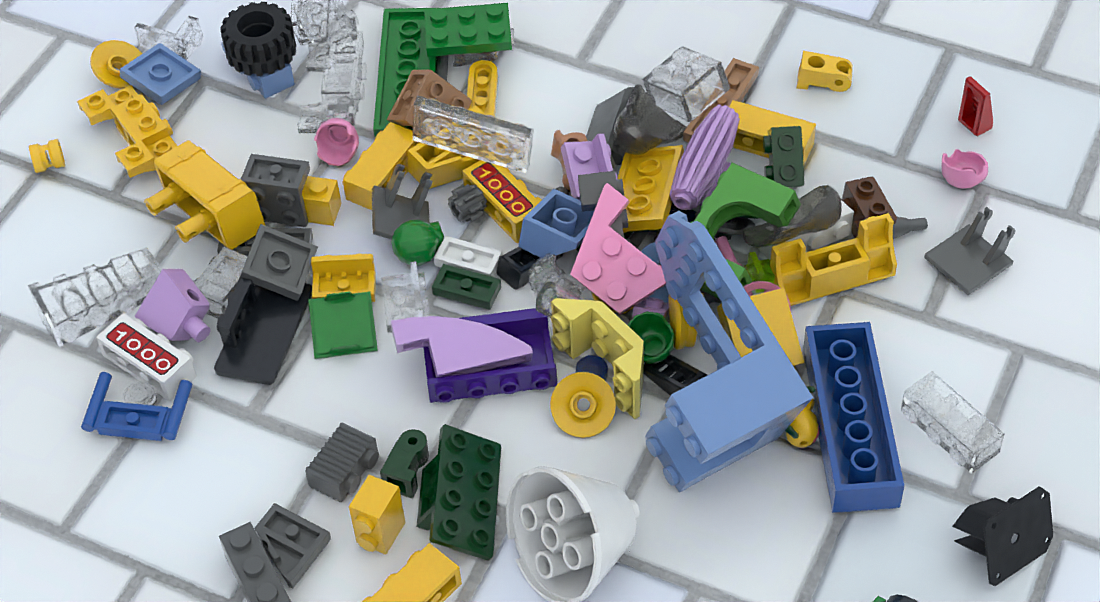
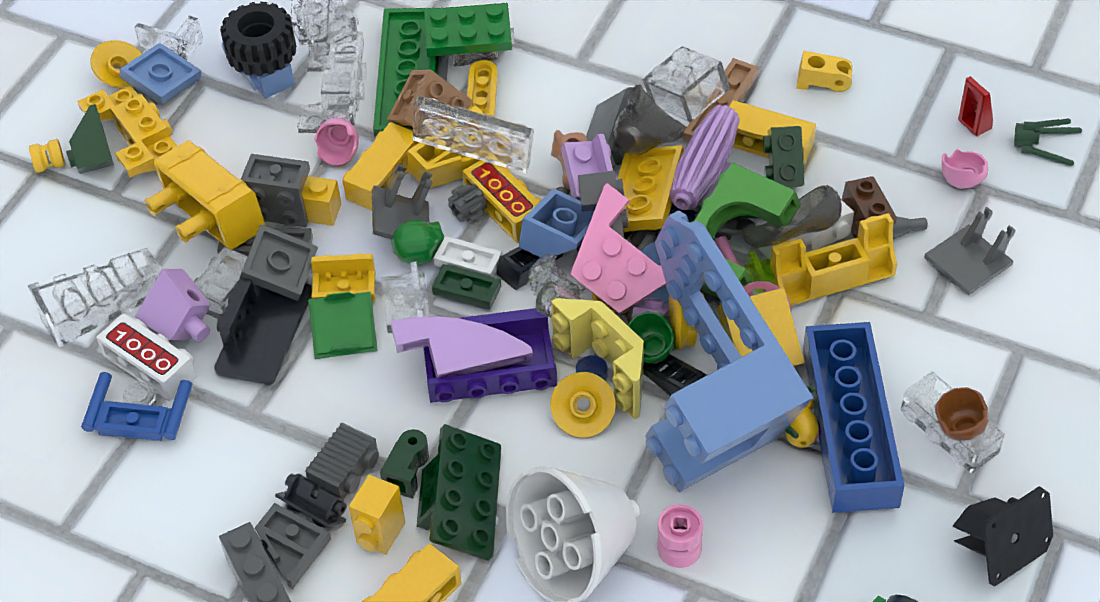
none -> dark green slope [66,104,114,174]
none -> black hinge [275,473,347,528]
none -> bright pink wheel [657,504,703,568]
none -> dark orange hair [935,387,989,441]
none -> dark green plant [1014,118,1082,166]

